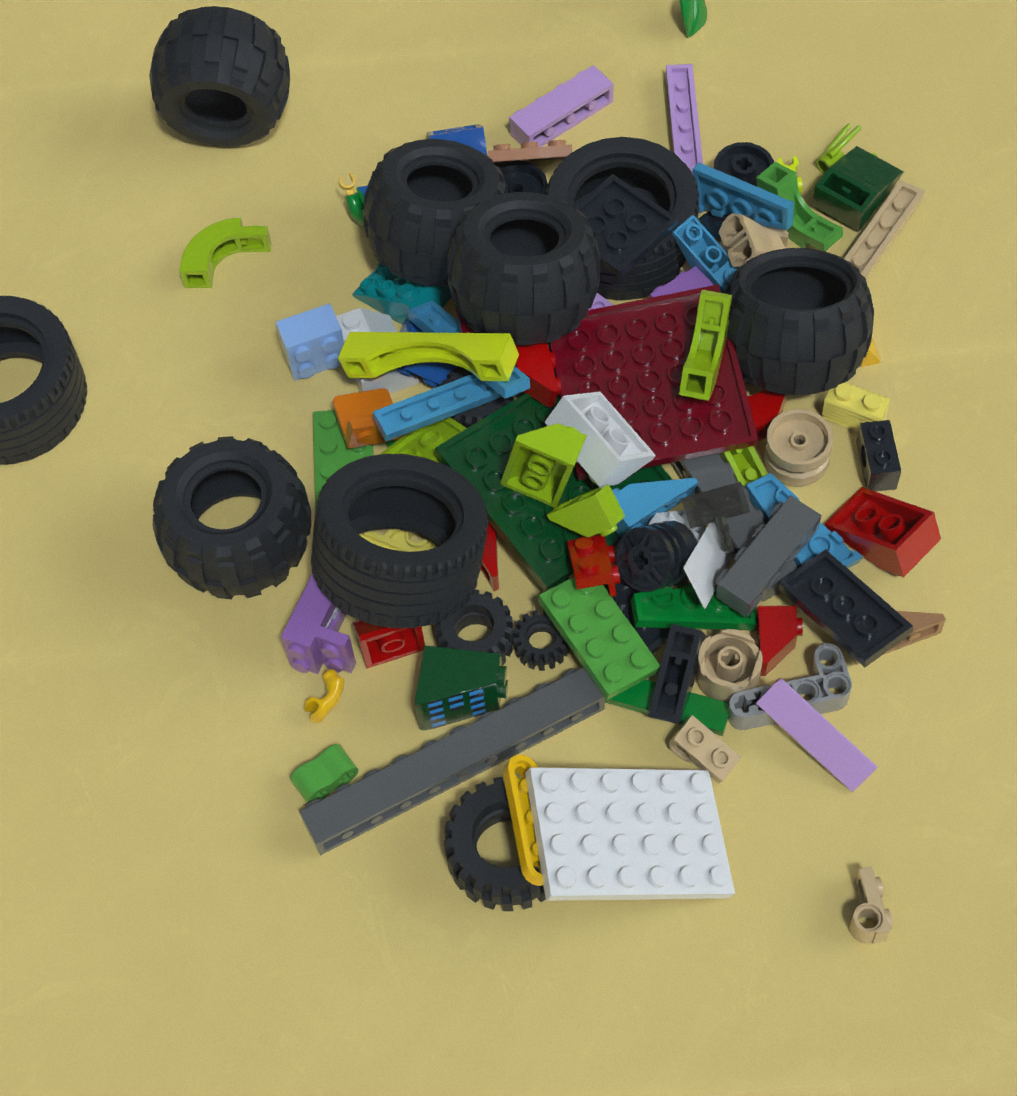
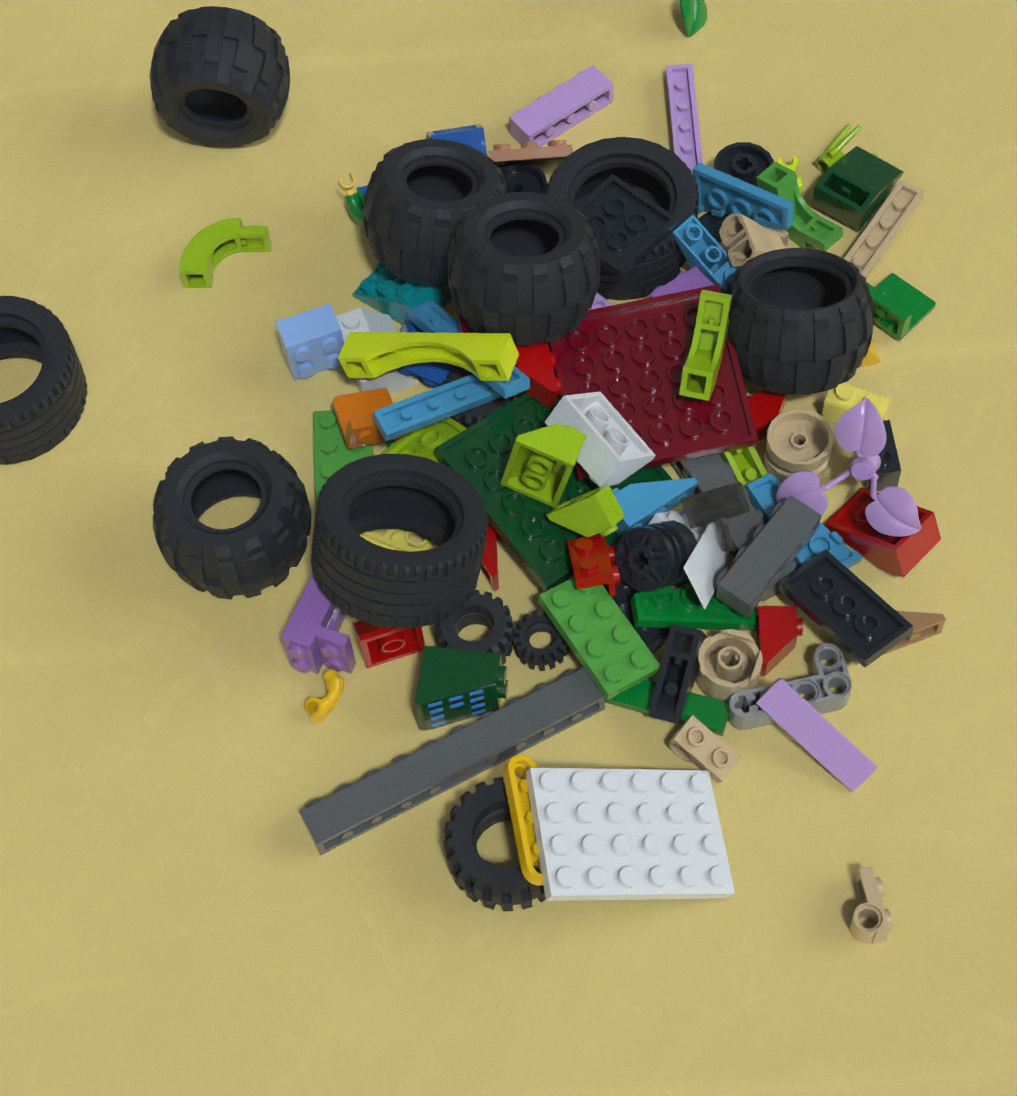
bright green axle [290,744,359,804] -> none
none -> lavender plant [777,398,922,537]
none -> green bracket [867,273,936,341]

